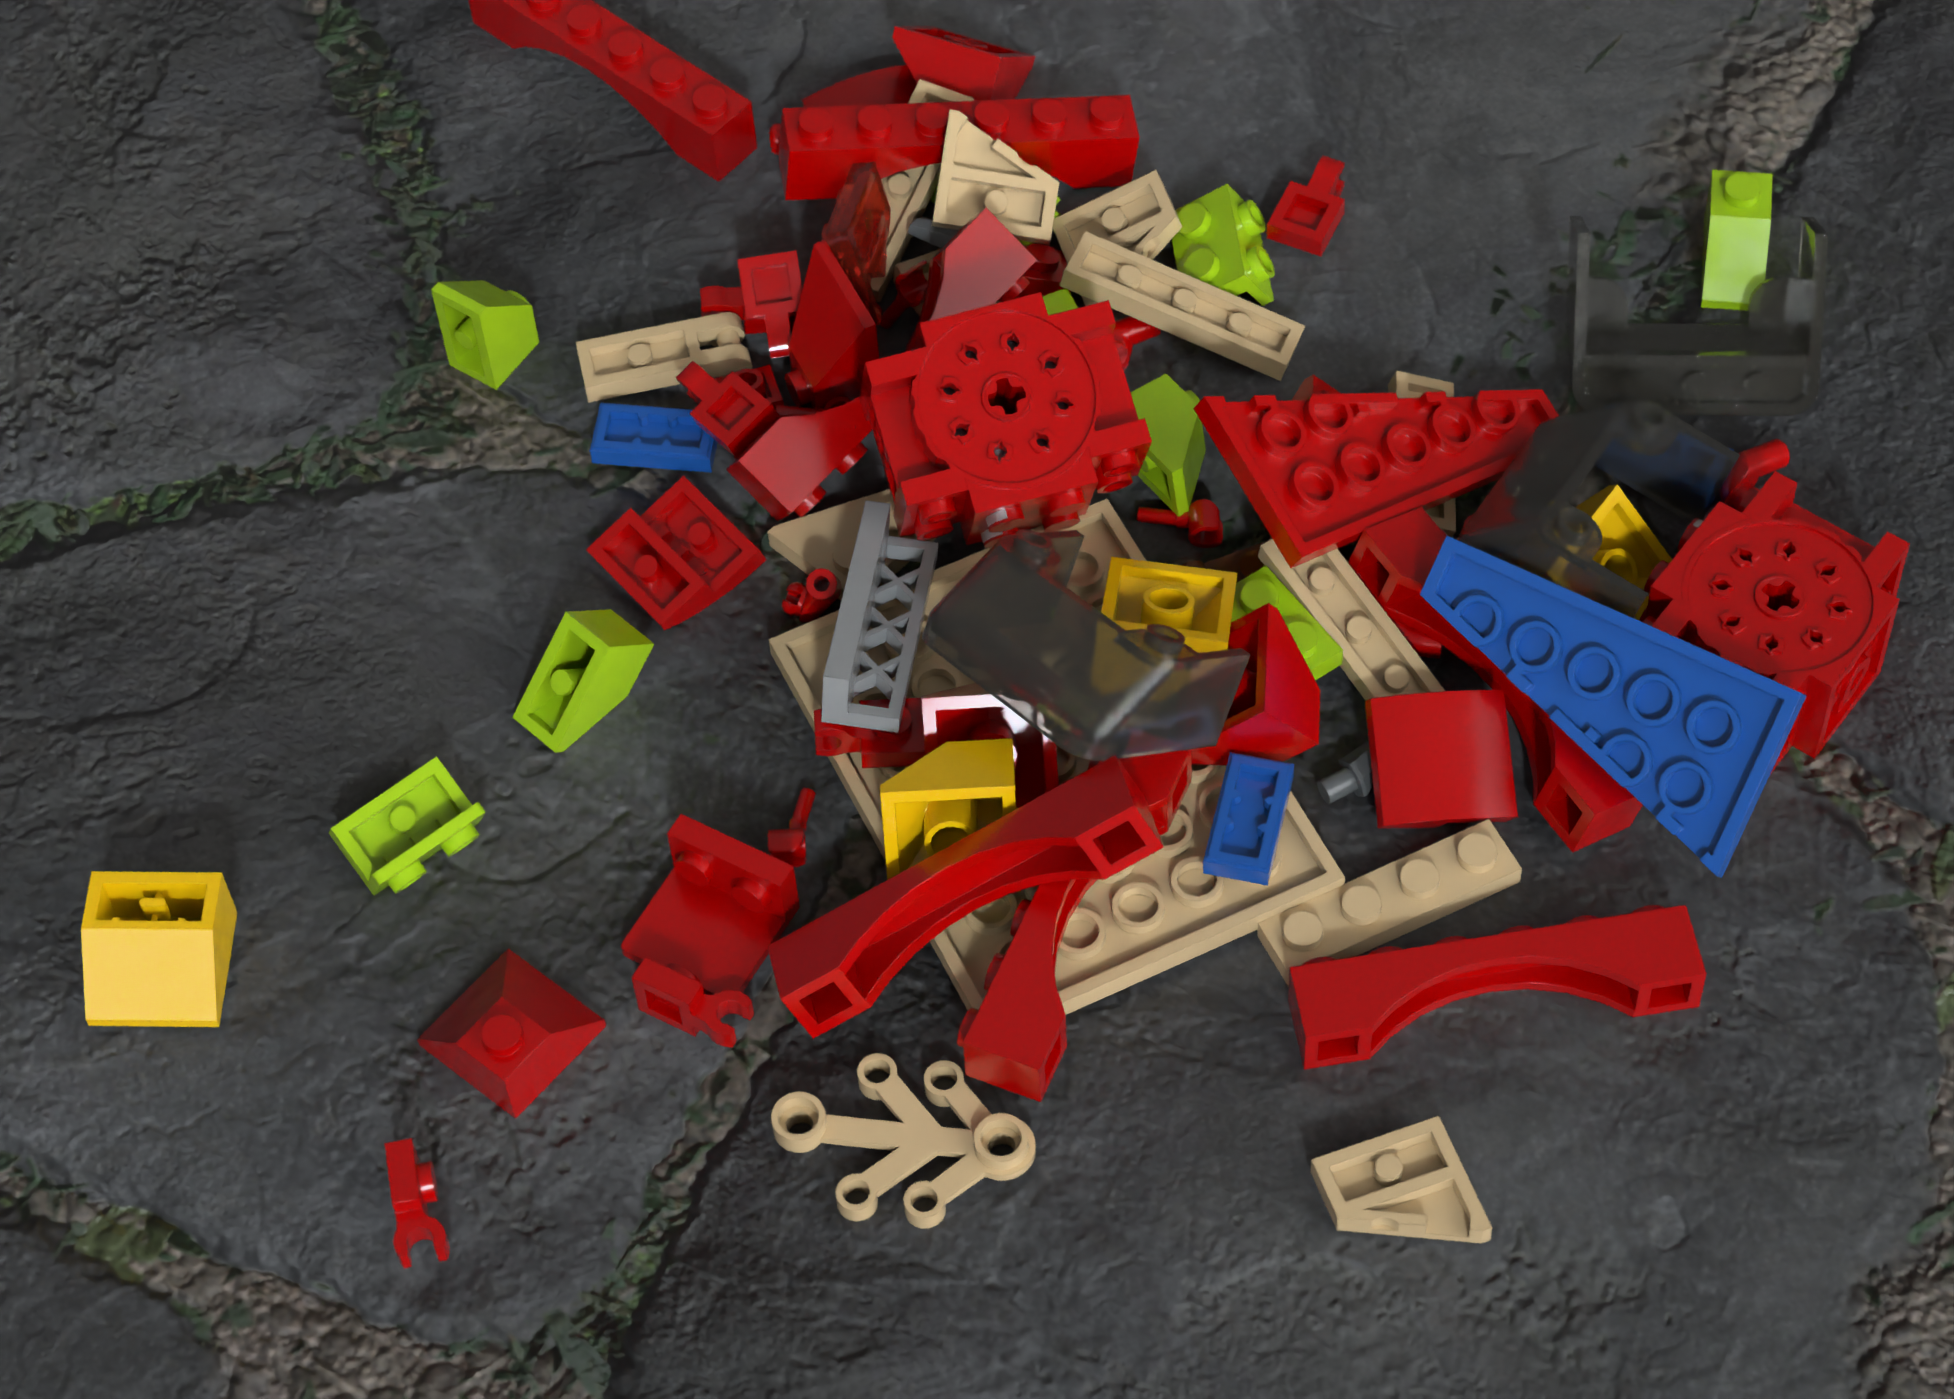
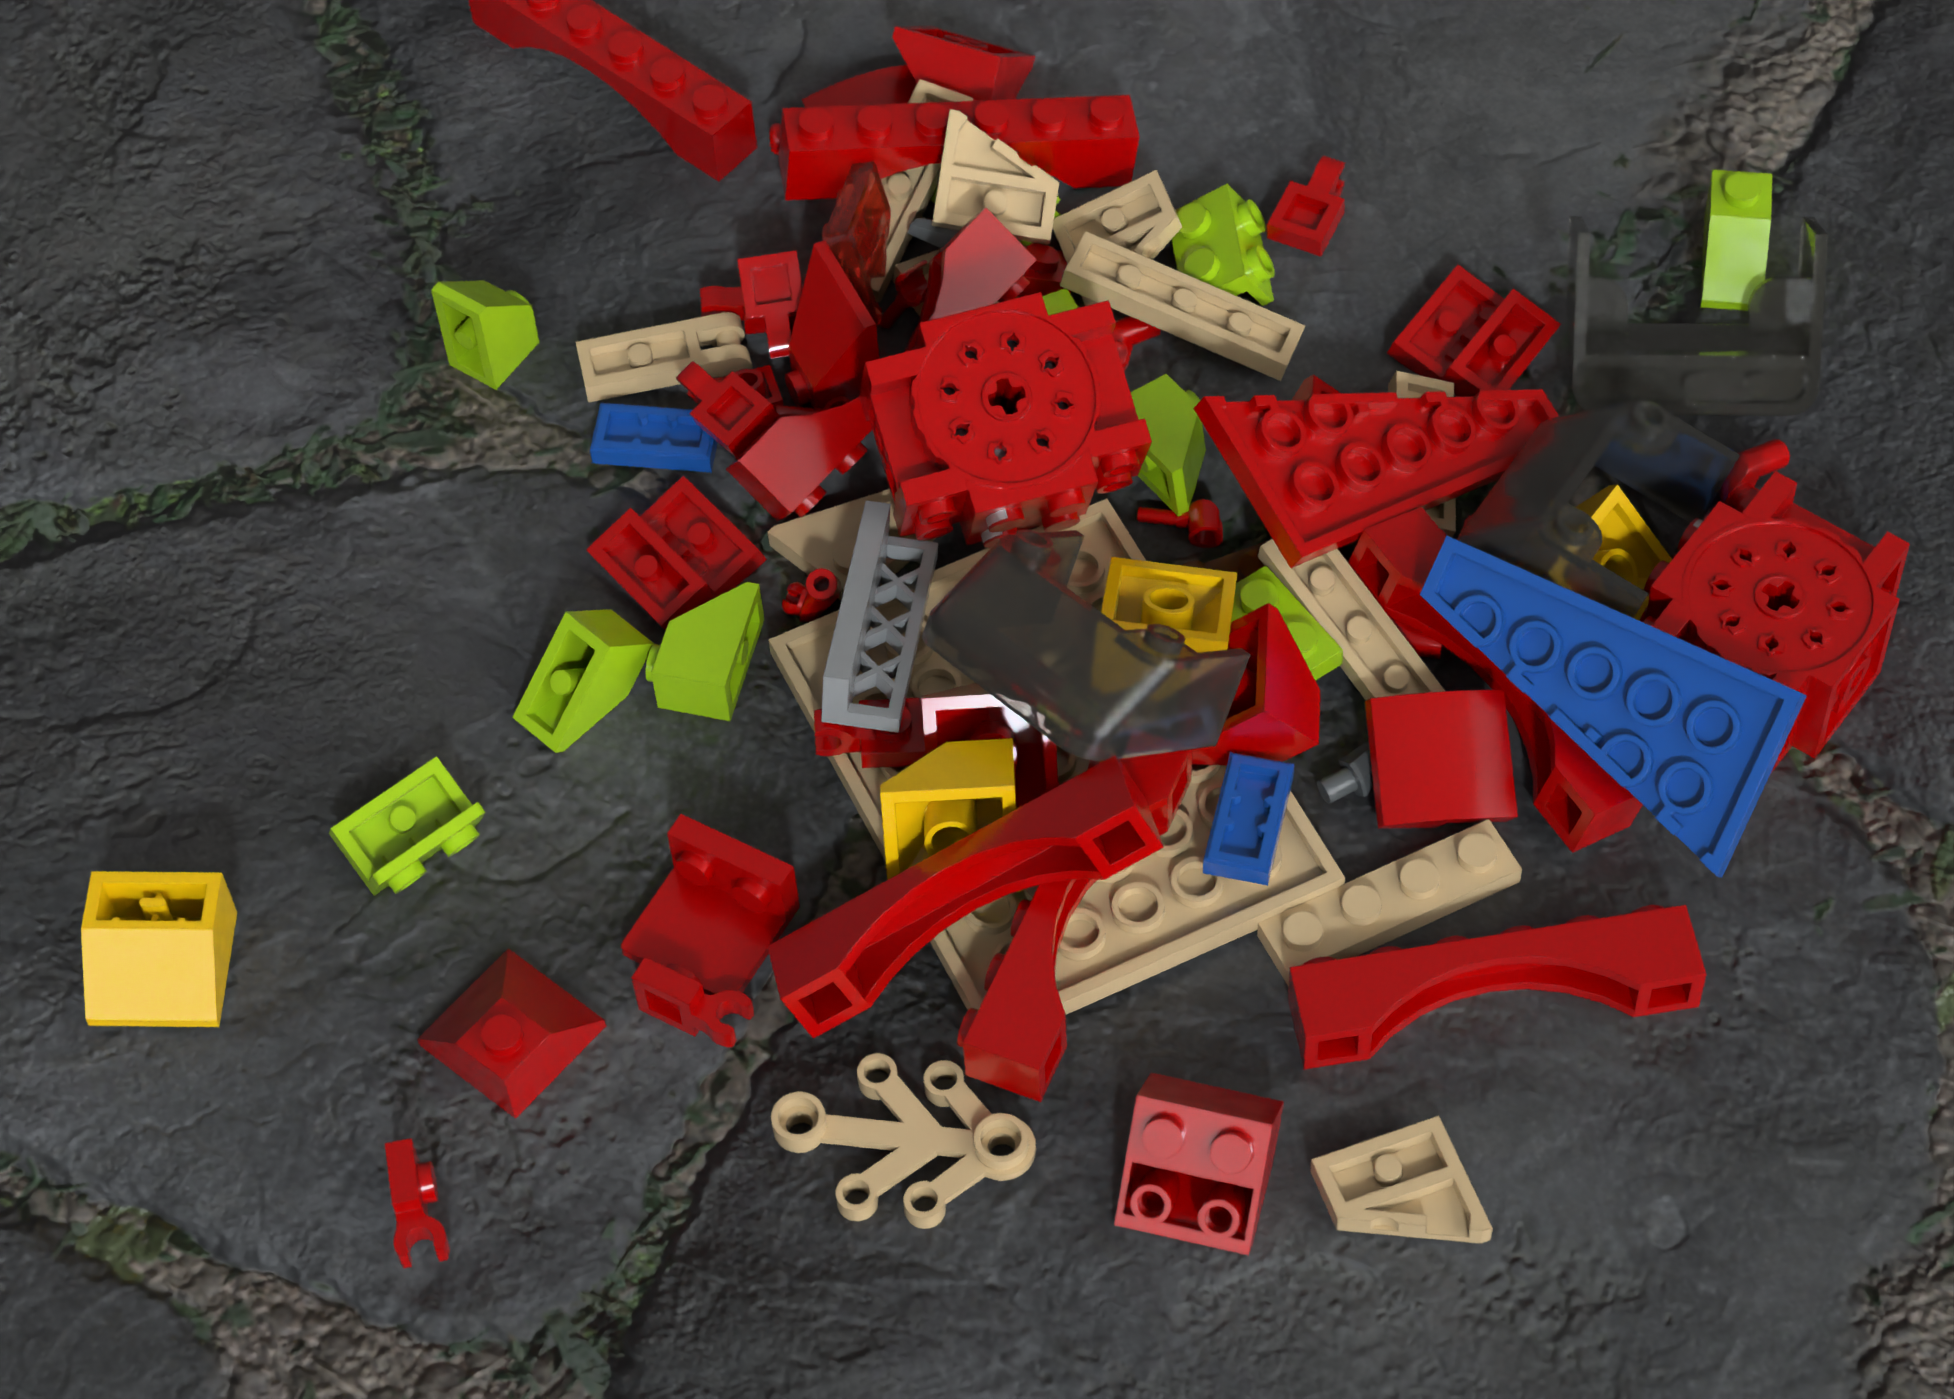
red hand [768,788,816,867] -> none
none -> lime slope [646,582,765,721]
none -> slope [1114,1072,1284,1255]
none -> red slope [1387,265,1561,397]

